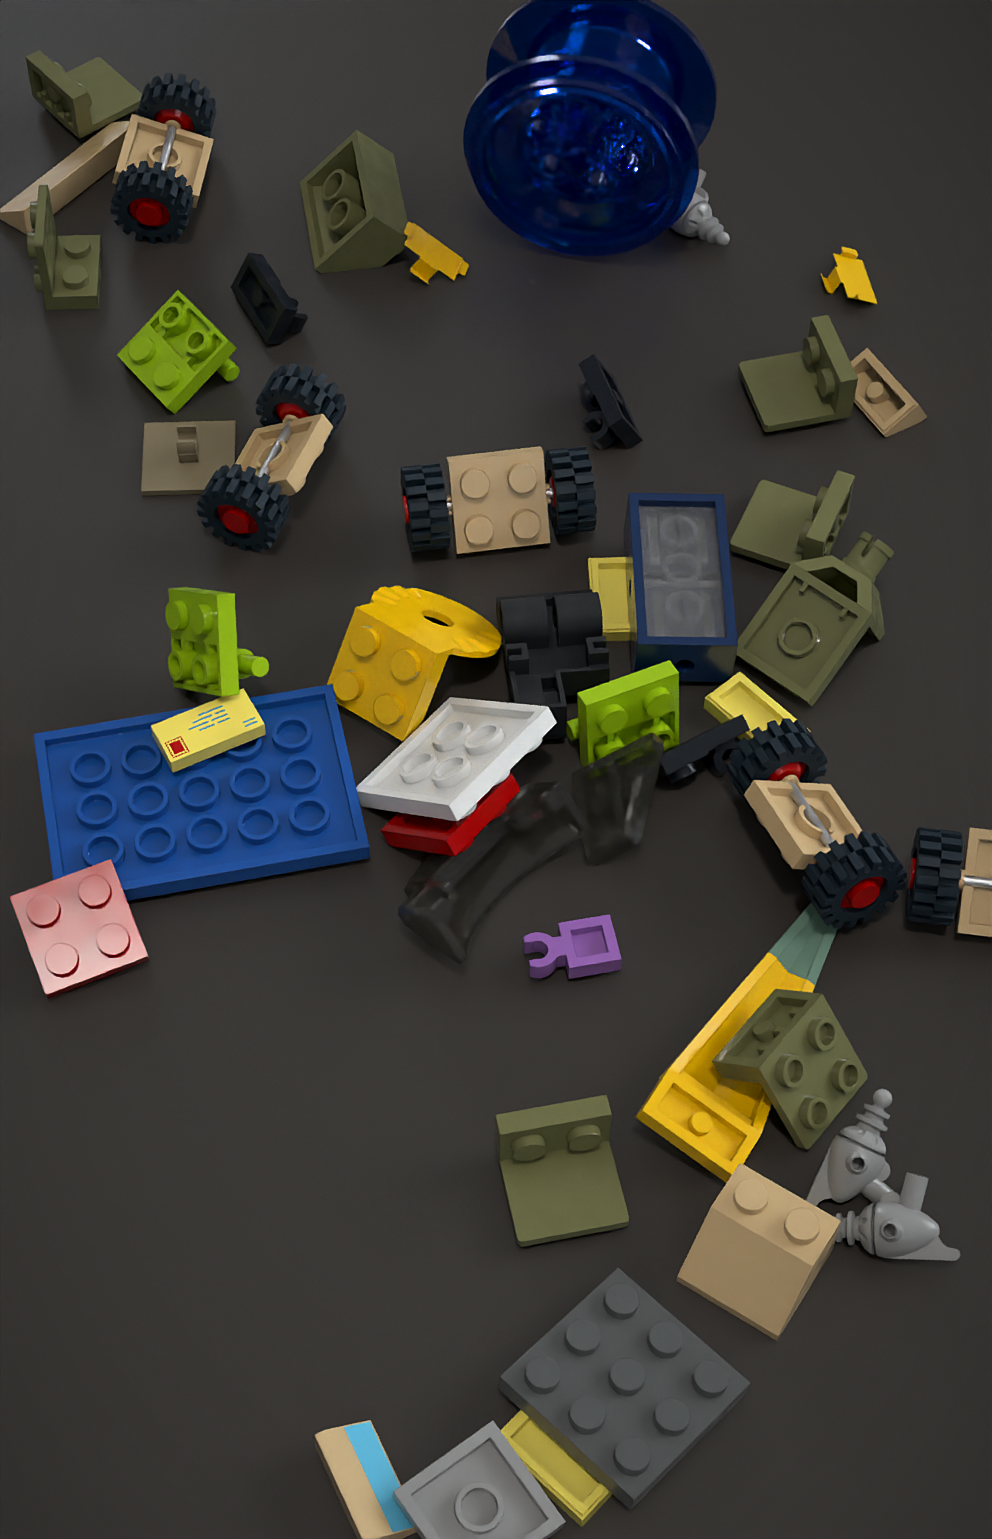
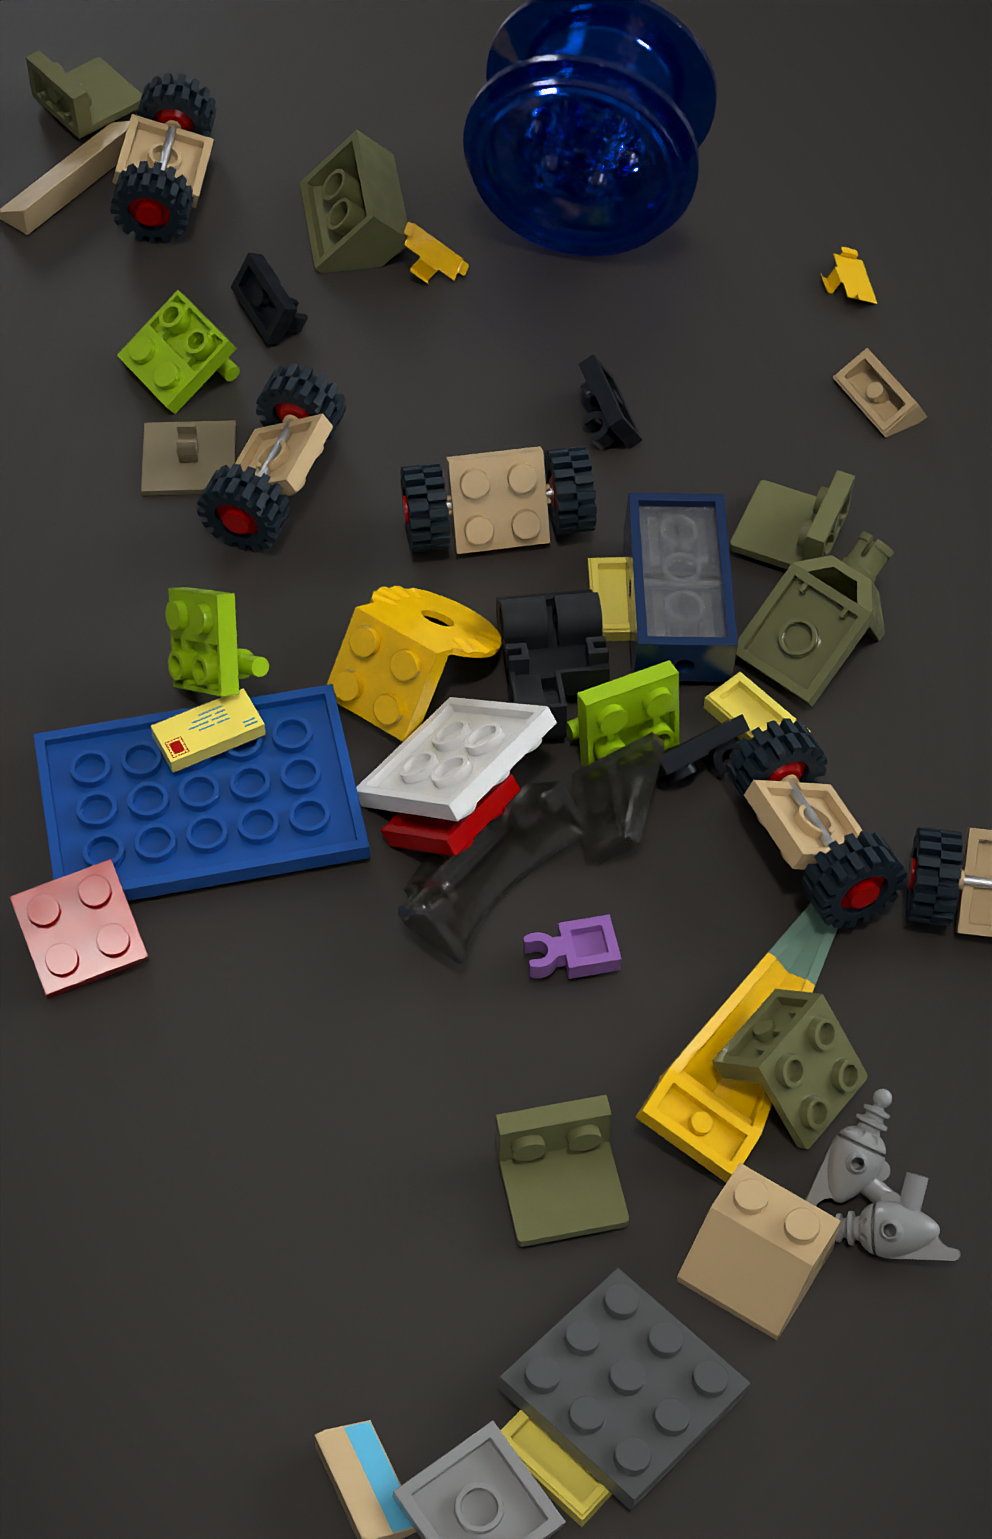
olive bracket [27,185,103,310] -> none
light grey piece [640,166,730,247] -> none
olive bracket [738,315,858,432] -> none

